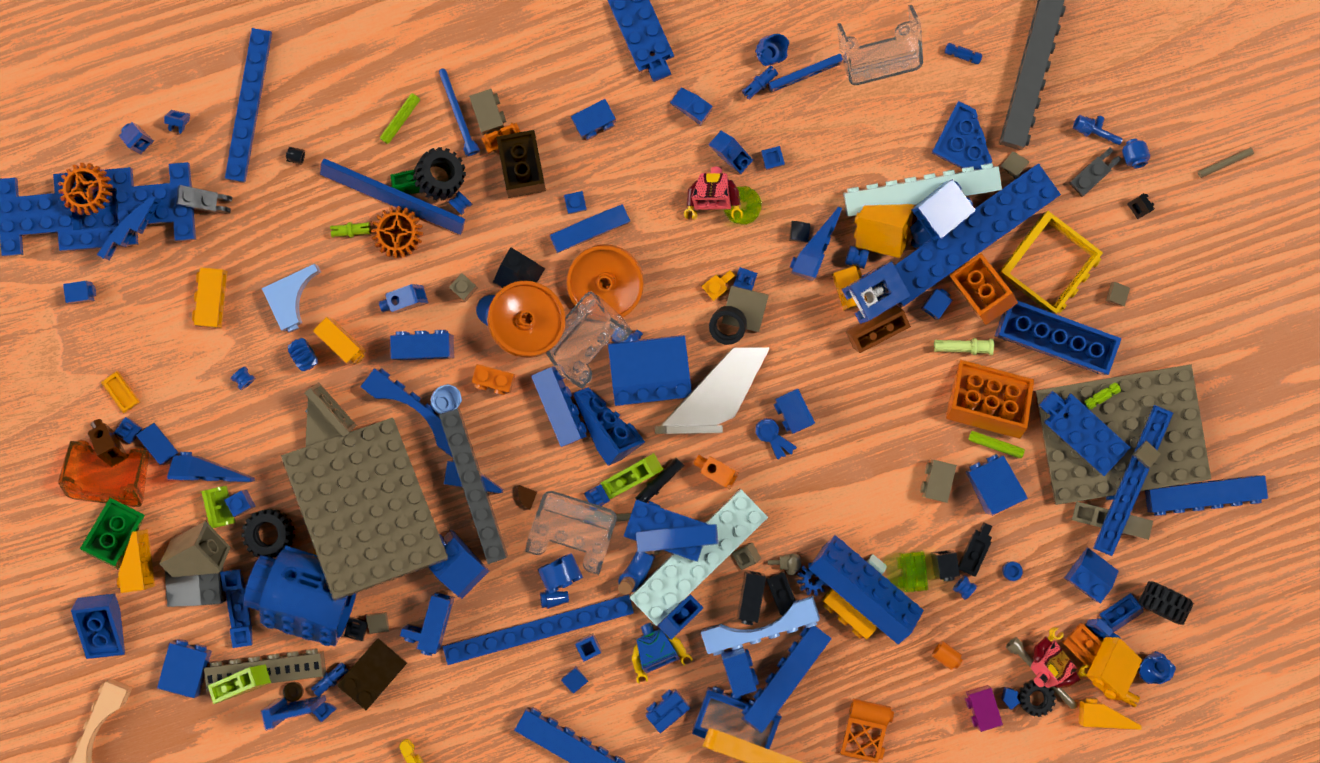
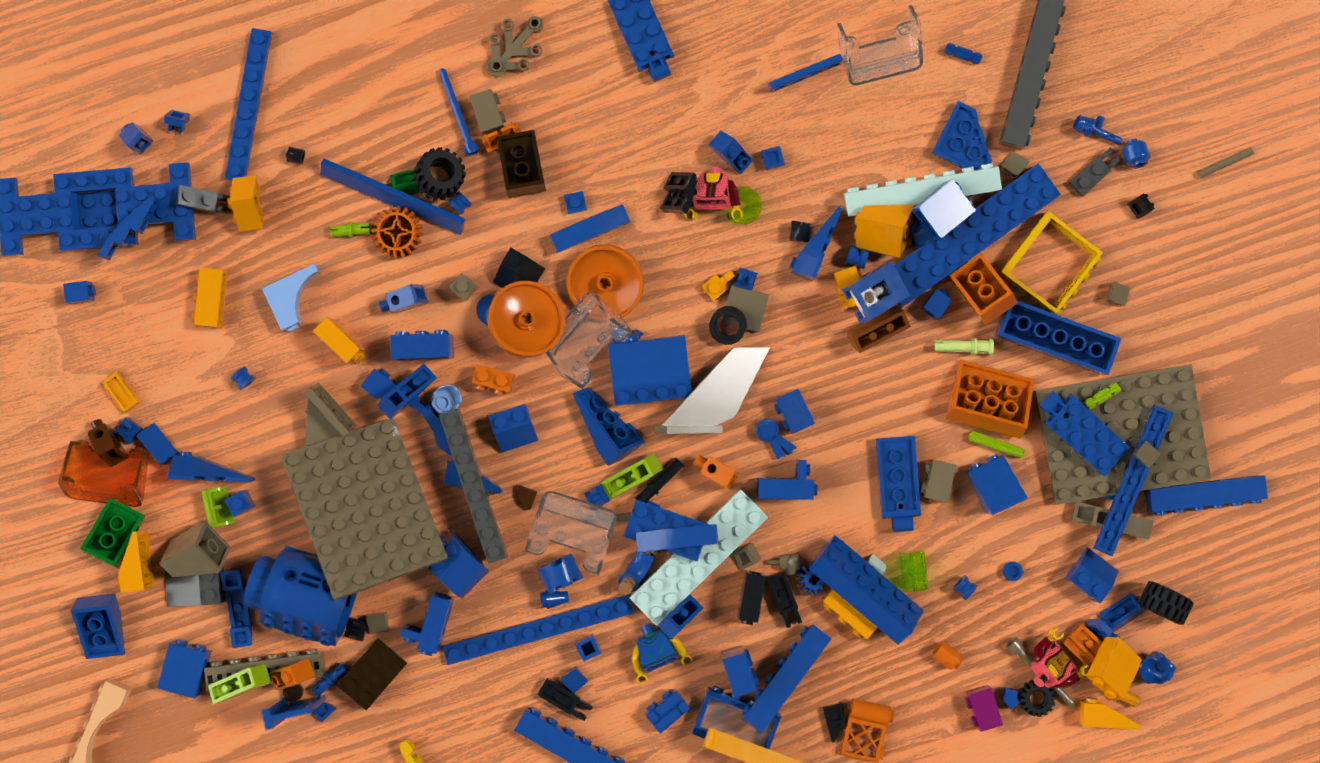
orange gear [58,162,113,215] -> none
black tyre [241,509,295,558] -> none
blue gear [288,338,318,371] -> none
lime axle [380,93,420,144] -> none
brick [531,366,587,447] -> none
blue brick [571,99,616,140] -> none
blue slope [670,87,713,125] -> none
light blue arch [701,596,820,656] -> none
blue pin [742,65,778,100] -> none
blue hair [756,33,789,66] -> none
black piece [931,550,960,581] -> none
black hinge [958,522,992,577] -> none
none -> light orange brick [227,175,264,232]
none -> orange slope [270,658,315,690]
none -> blue slope [377,364,437,420]
none -> dark tan plant [487,16,543,77]
none -> blue slope [488,404,539,453]
none -> black hinge [537,677,593,721]
none -> black slope [660,172,696,214]
none -> blue brick [757,459,818,500]
none -> black tile [822,702,846,743]
none -> blue hinge [876,436,921,532]

